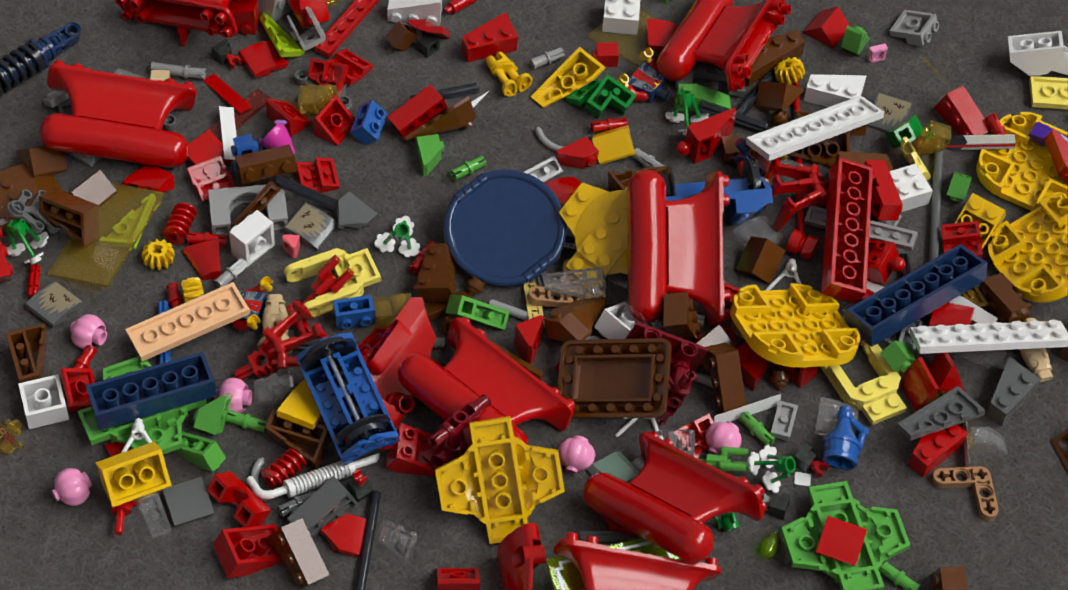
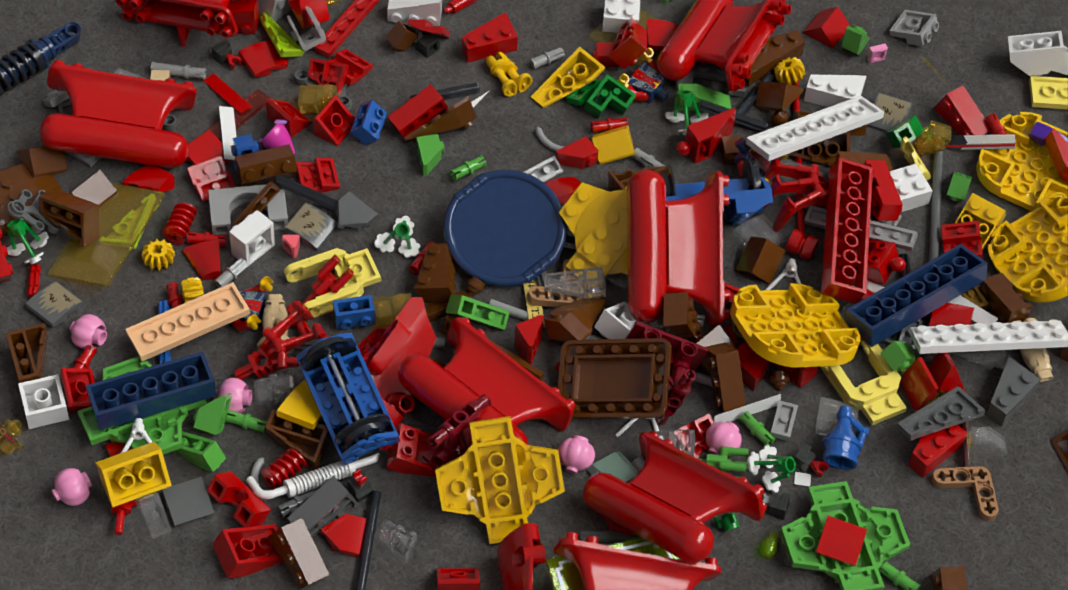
none -> red wedge [609,17,647,70]

